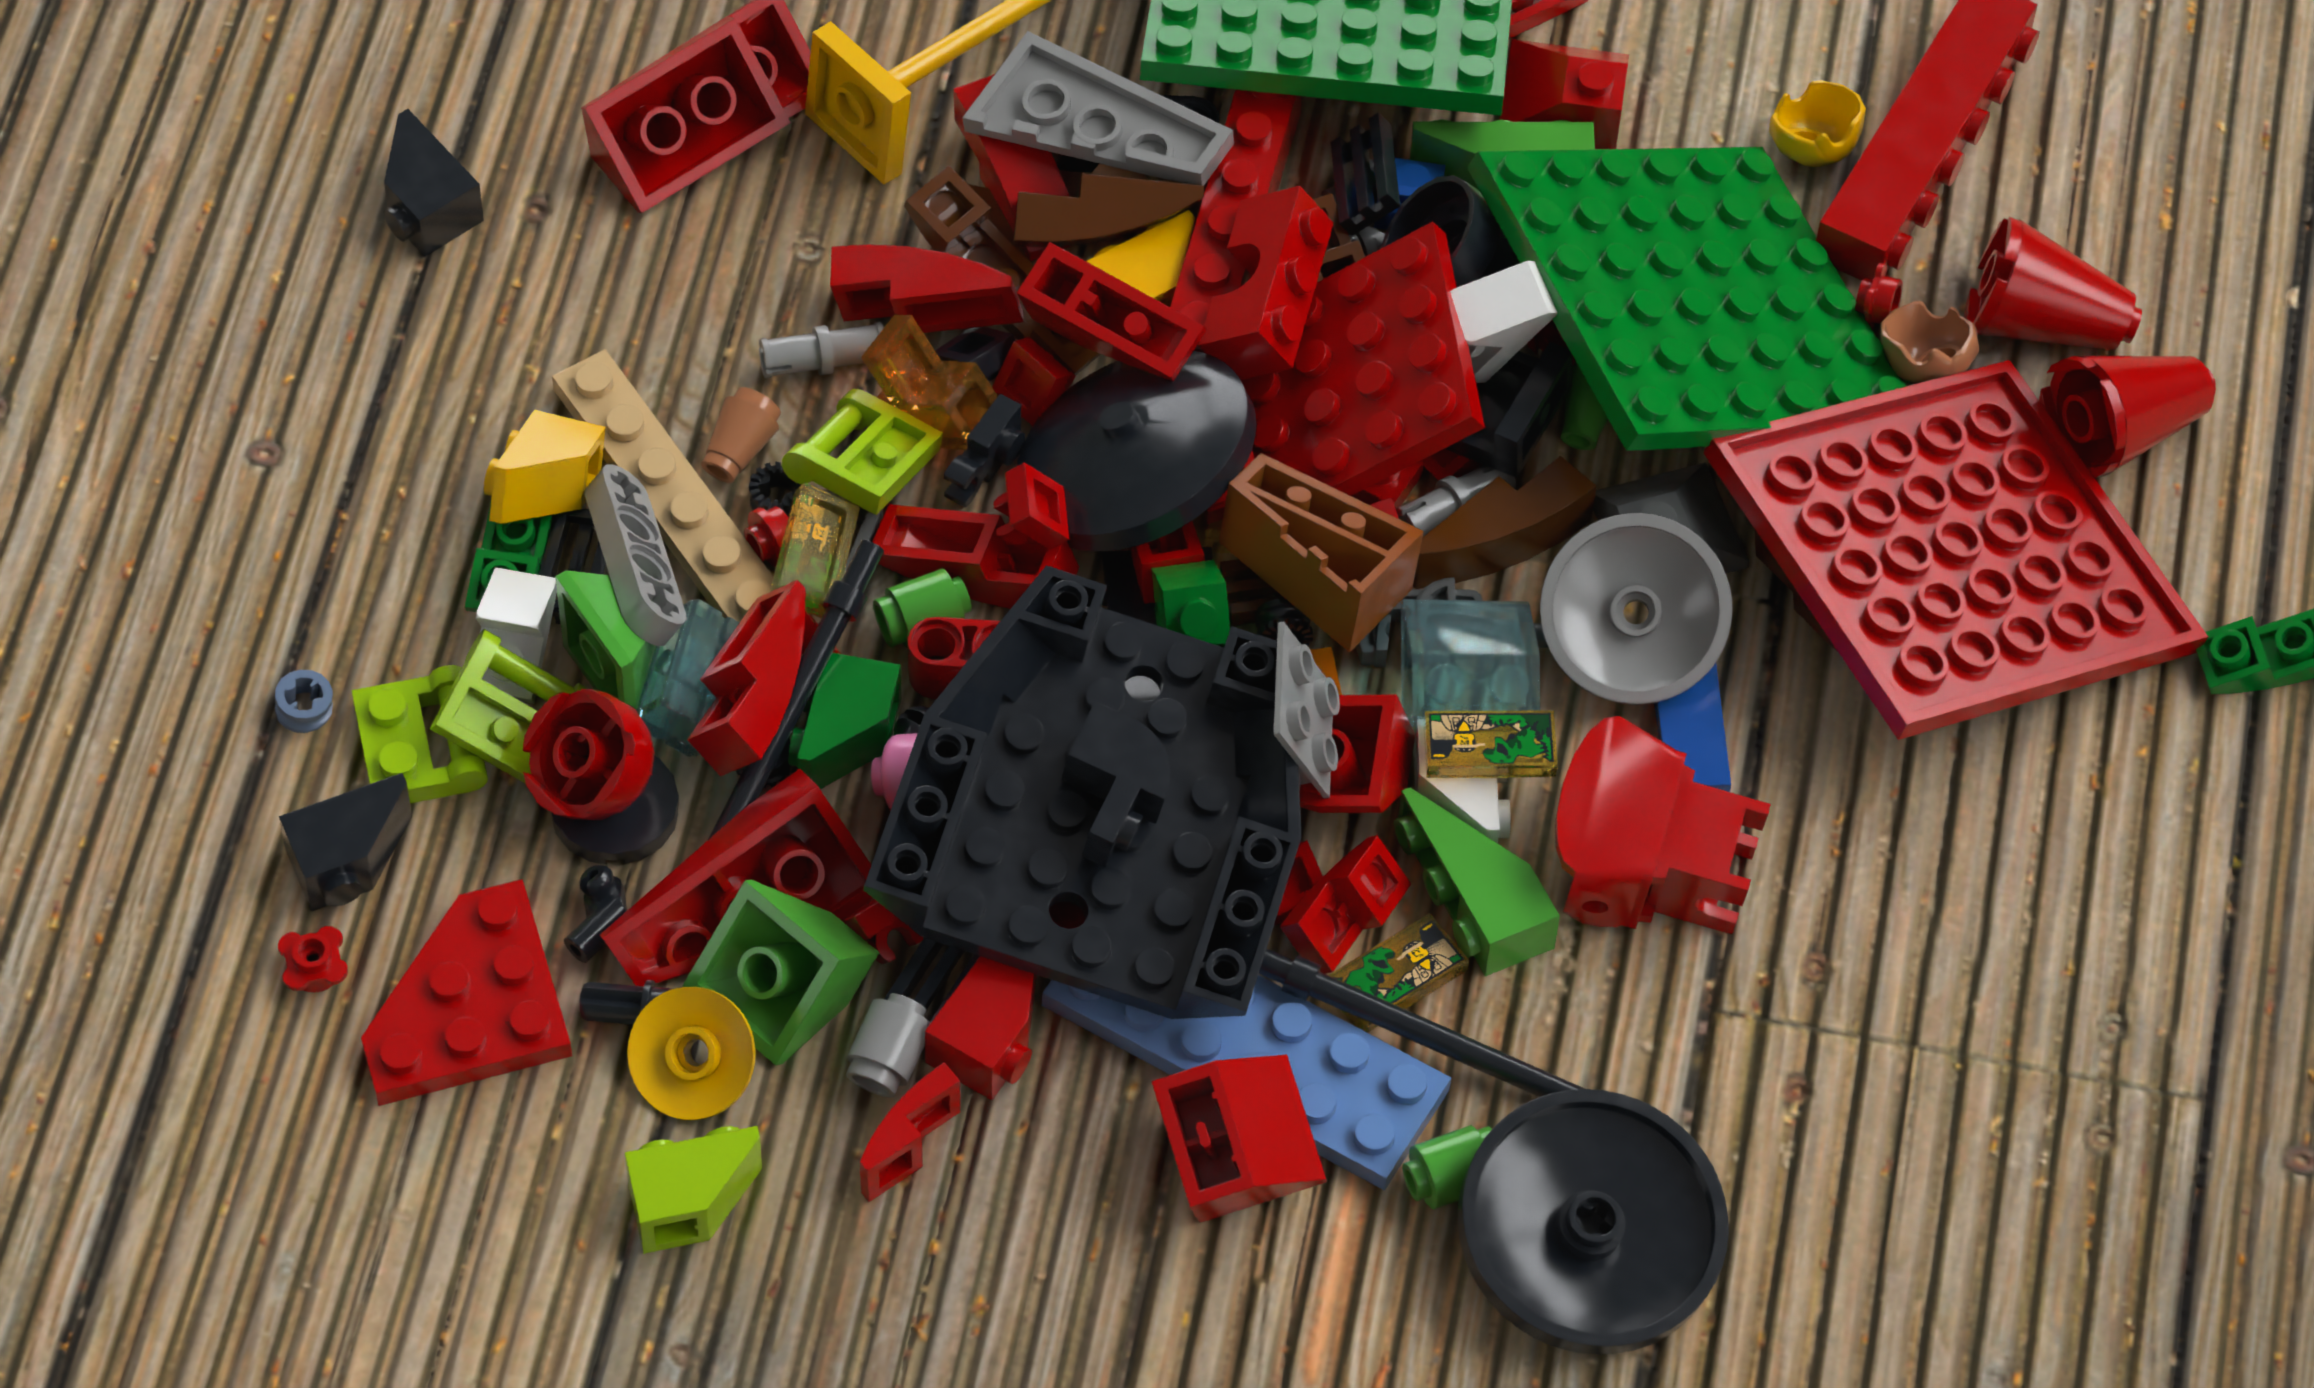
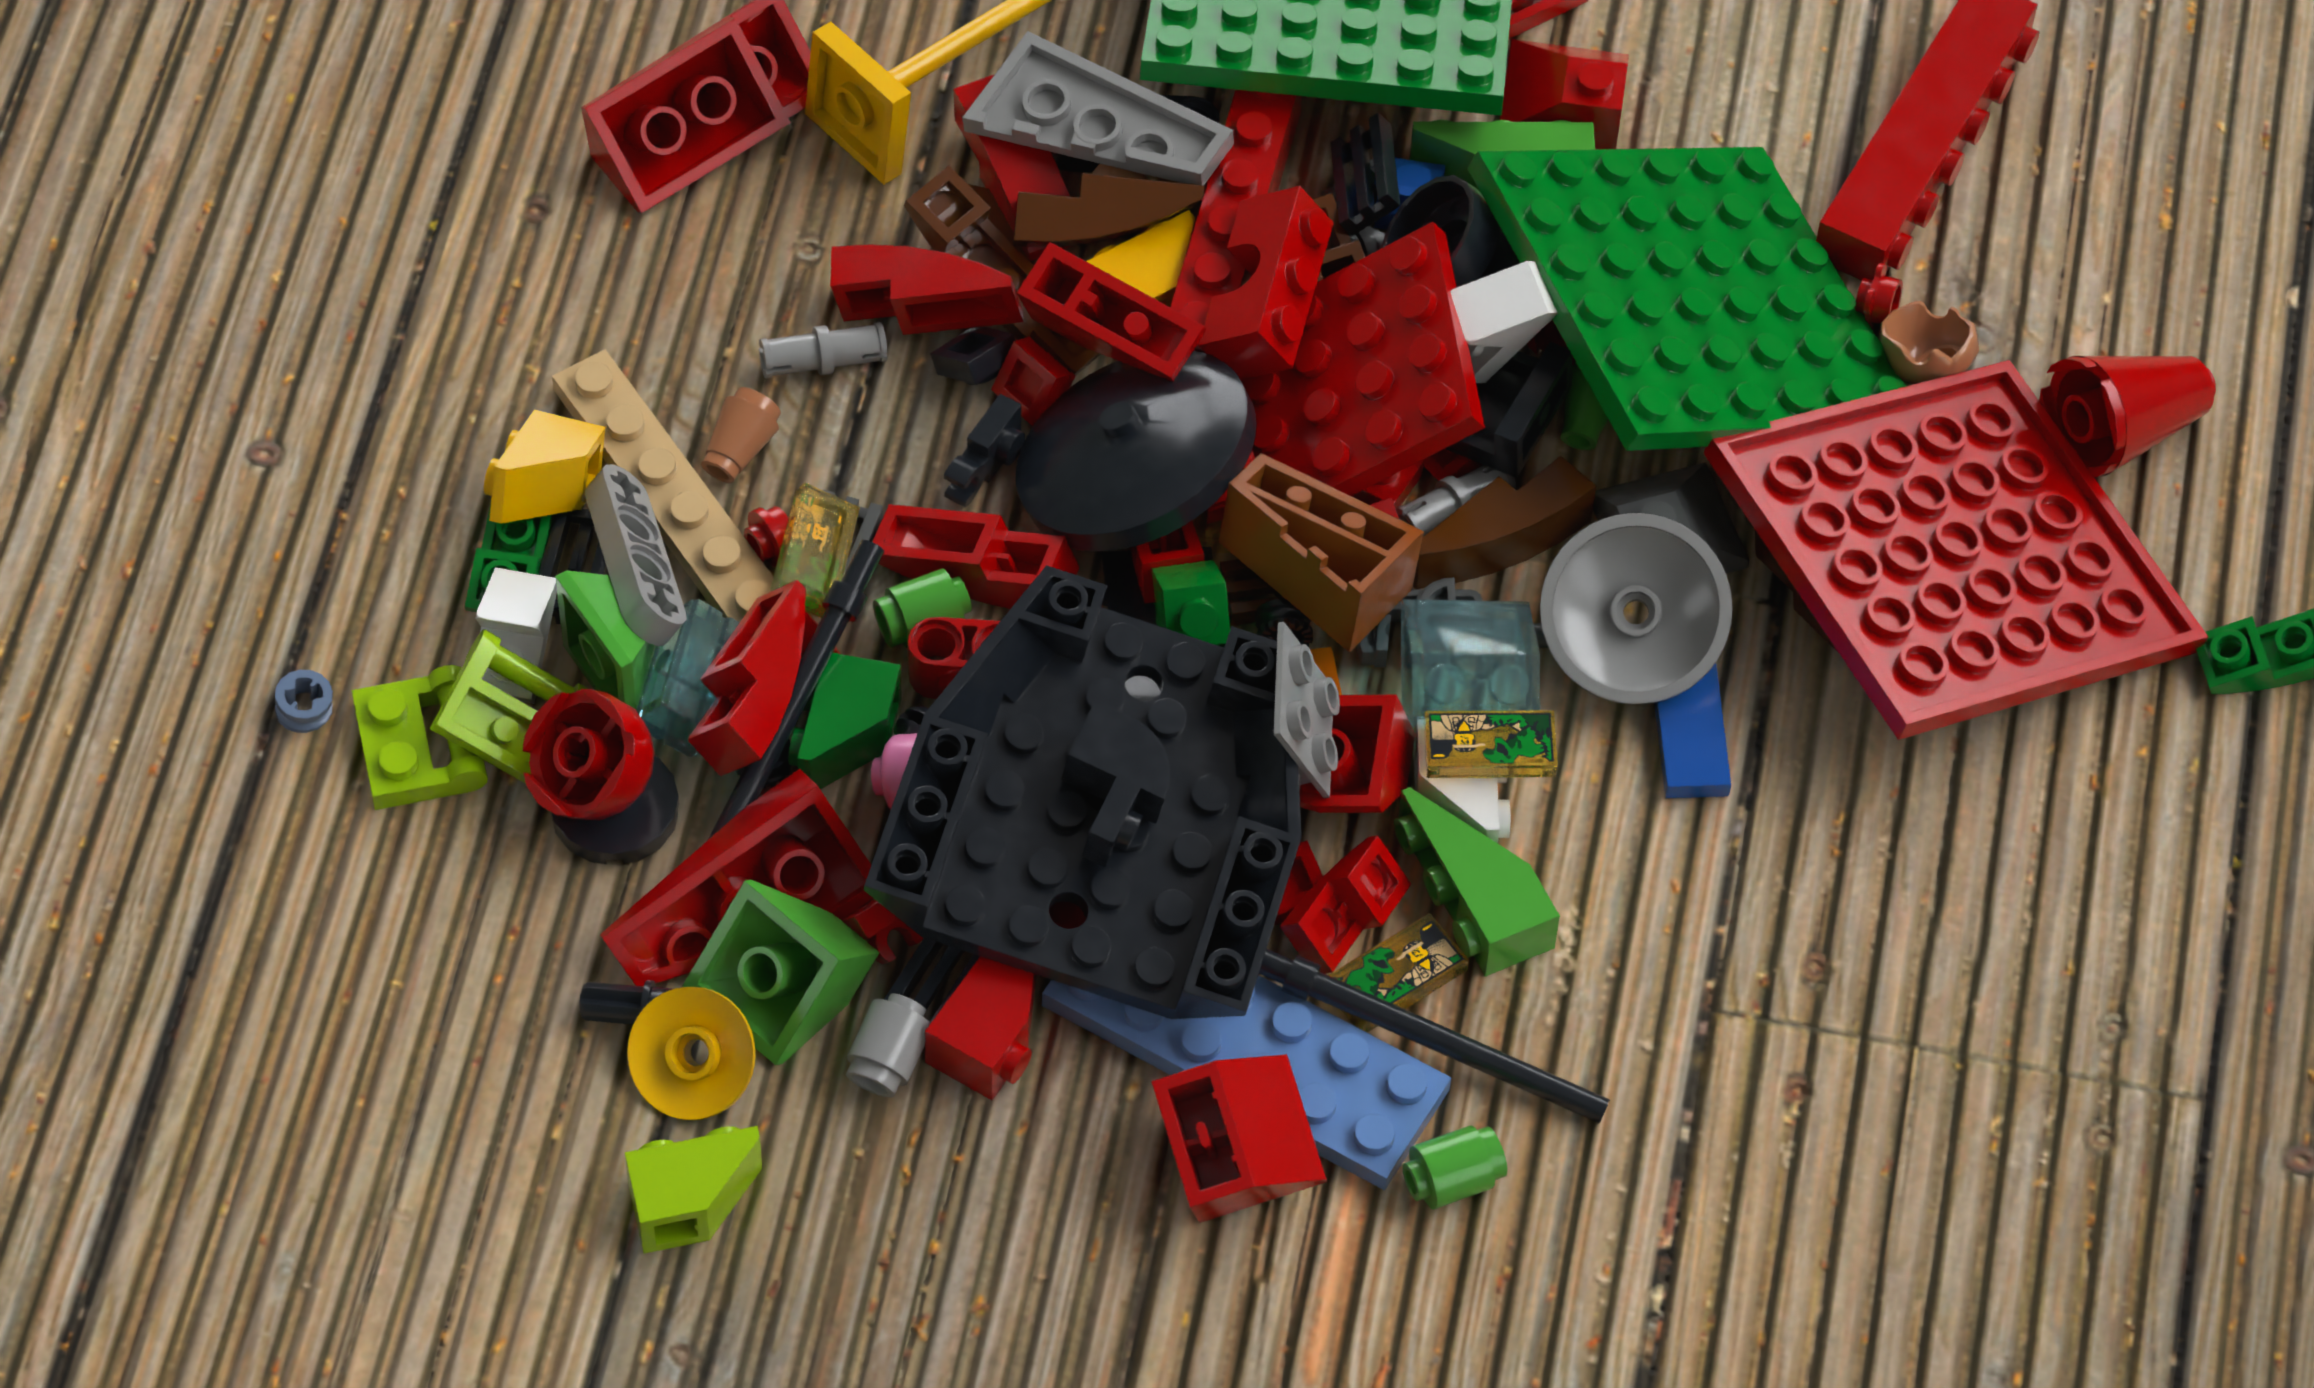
red plate [278,926,348,993] -> none
black slope [279,773,412,912] -> none
red plate [361,879,572,1106] -> none
black slope [384,109,484,257] -> none
black arm [564,865,627,963] -> none
black bush [749,461,806,521] -> none
lime plate [782,389,944,515] -> none
red slope [860,1062,961,1202] -> none
clear orange brick [861,315,998,450] -> none
red tile [993,462,1070,549] -> none
black dish [1458,1089,1729,1355] -> none
red piece [1555,716,1771,935] -> none
yellow hair [1769,80,1866,167] -> none
red cone [1964,217,2142,351] -> none

